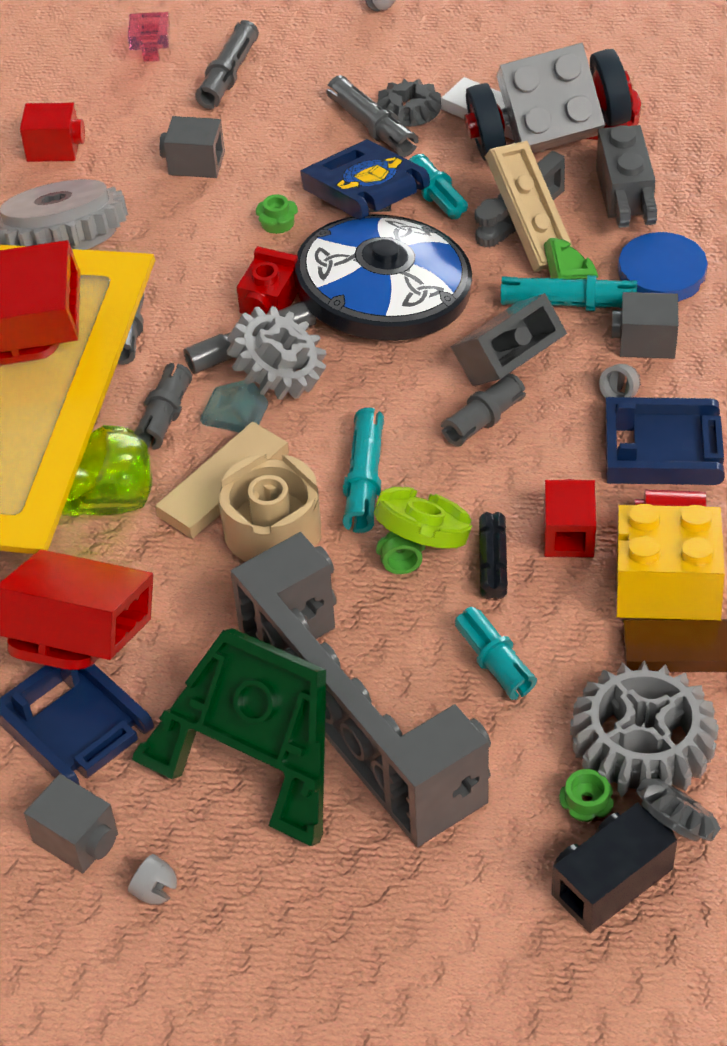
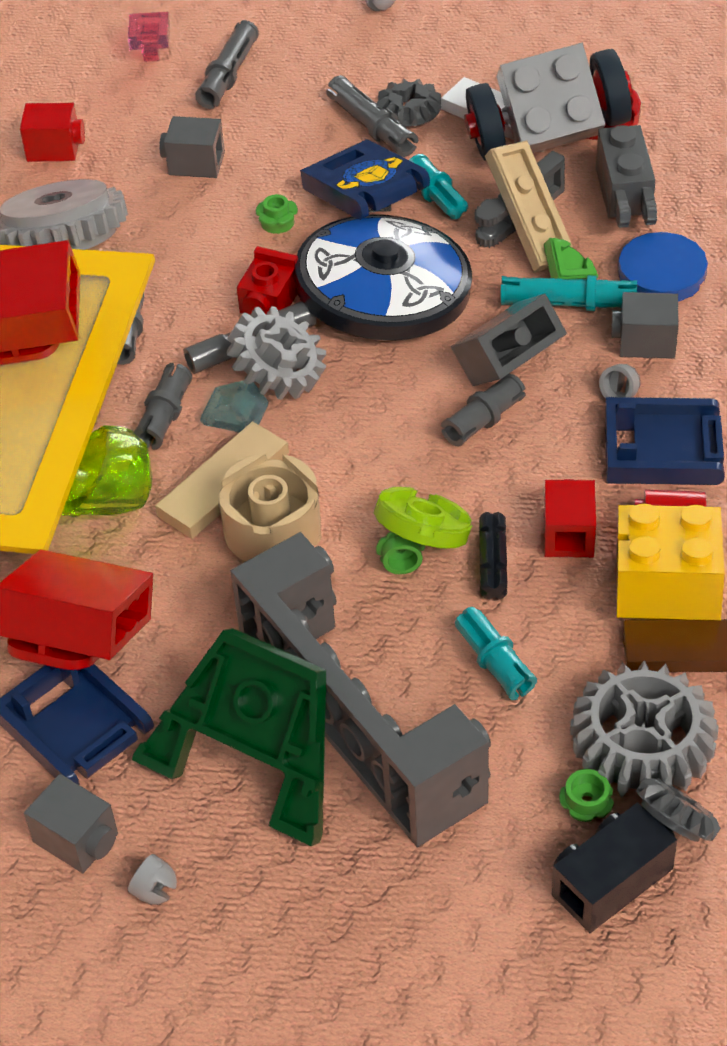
teal pin [343,408,384,533] -> none

